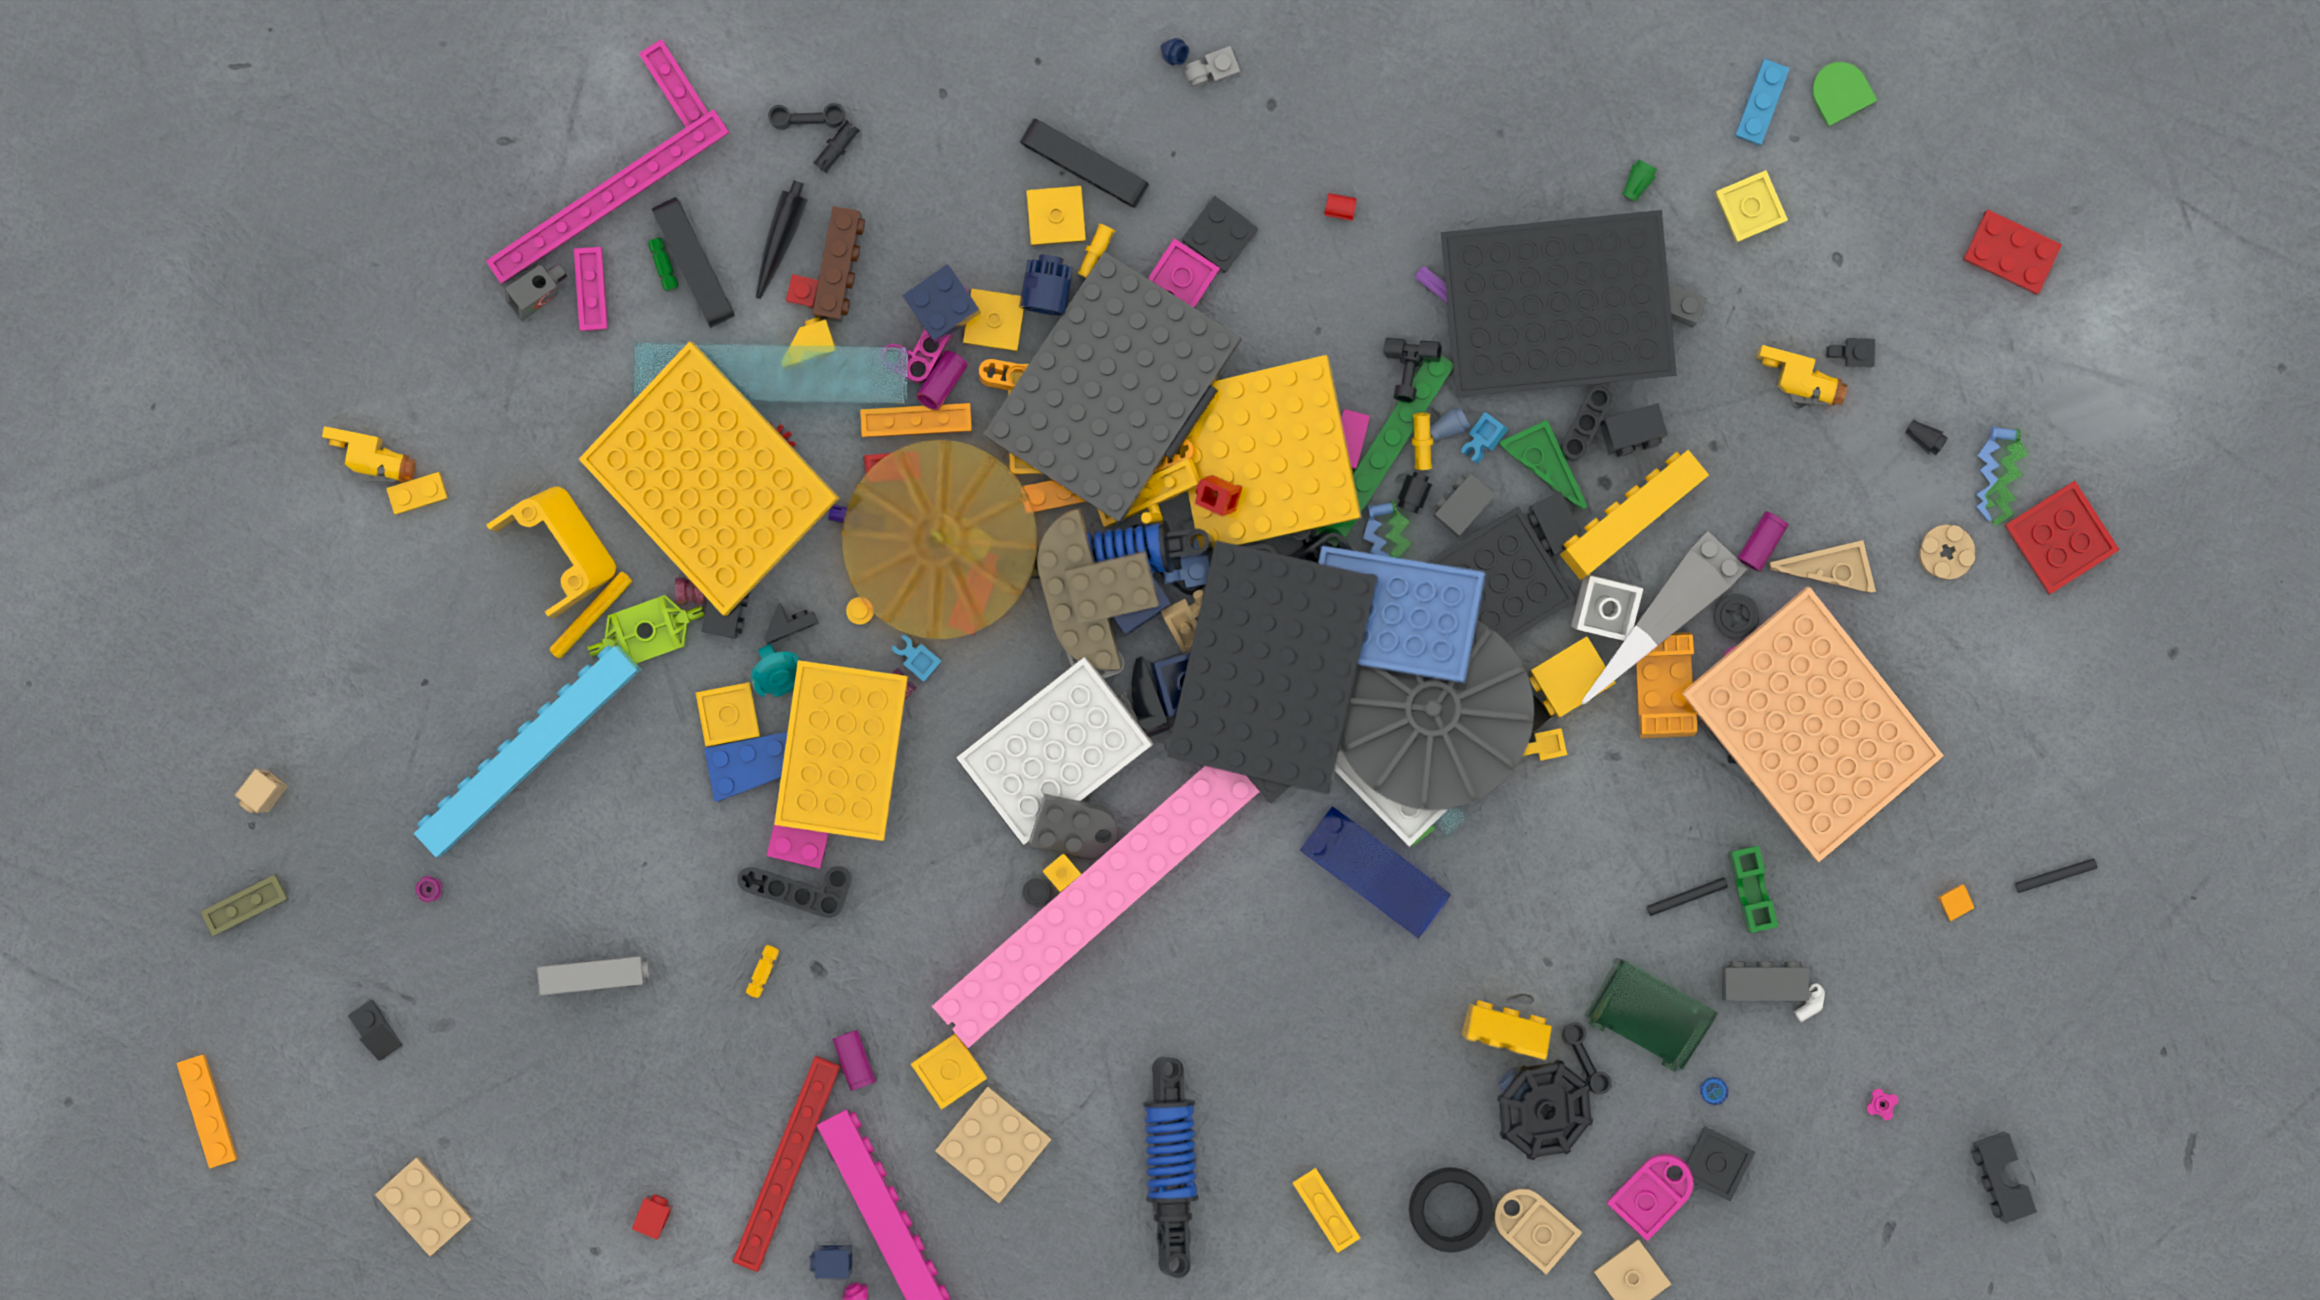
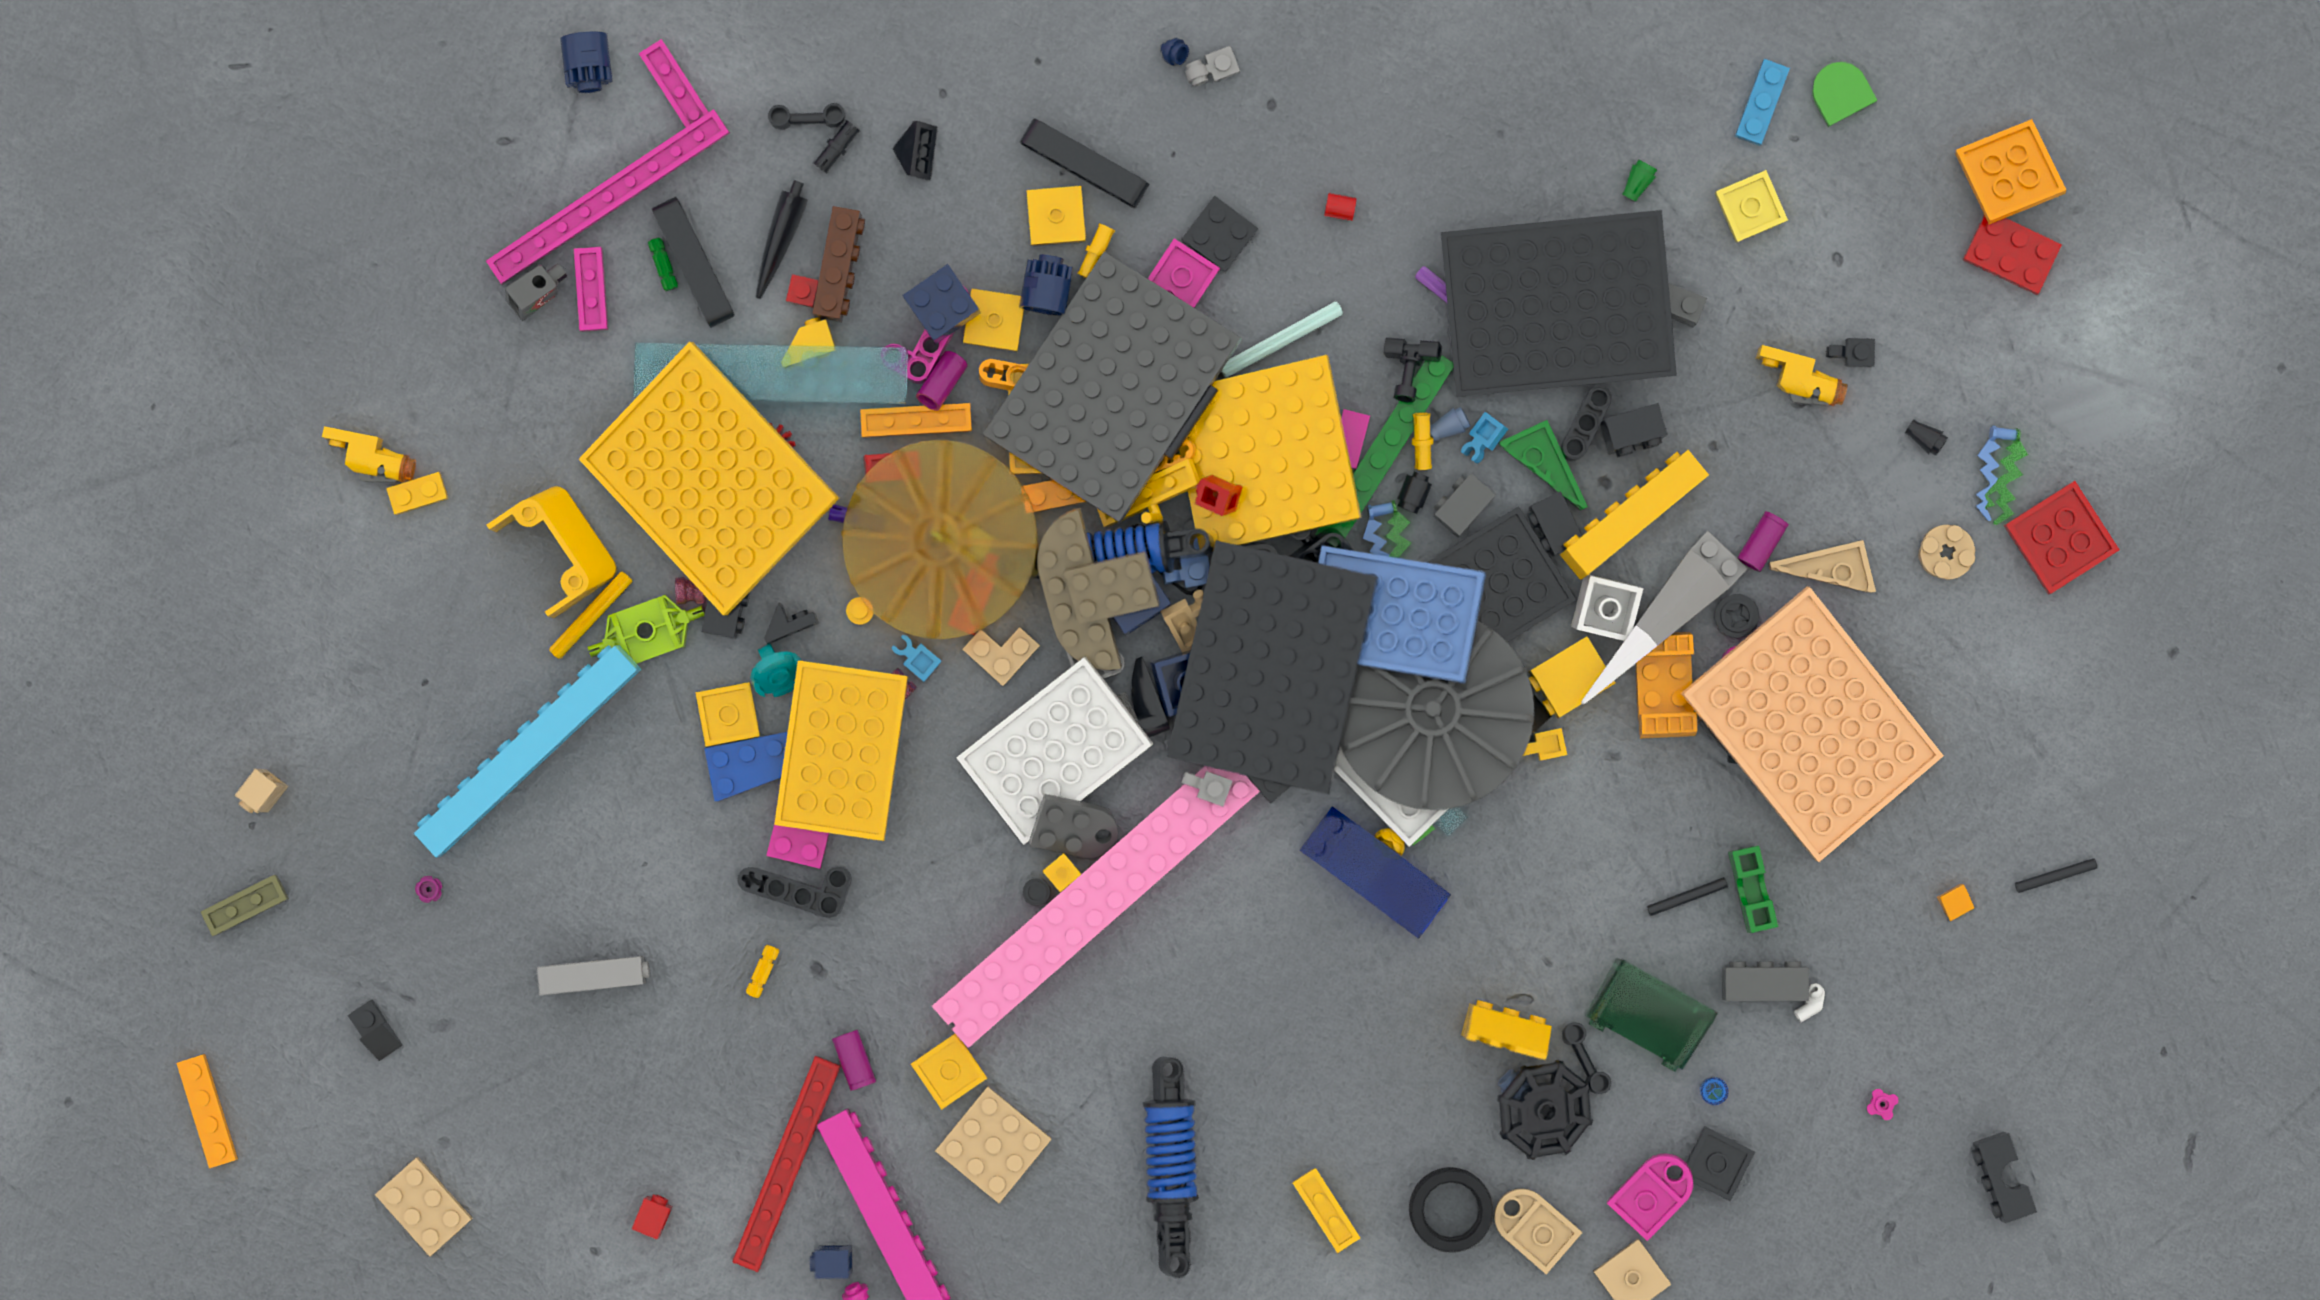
none -> dark blue gear [560,31,613,93]
none -> black slope [892,121,938,180]
none -> tan plate [962,627,1040,687]
none -> light grey plate [1181,771,1232,807]
none -> light aqua axle [1221,302,1343,378]
none -> yellow plate [1374,828,1405,859]
none -> light orange plate [1955,119,2066,224]

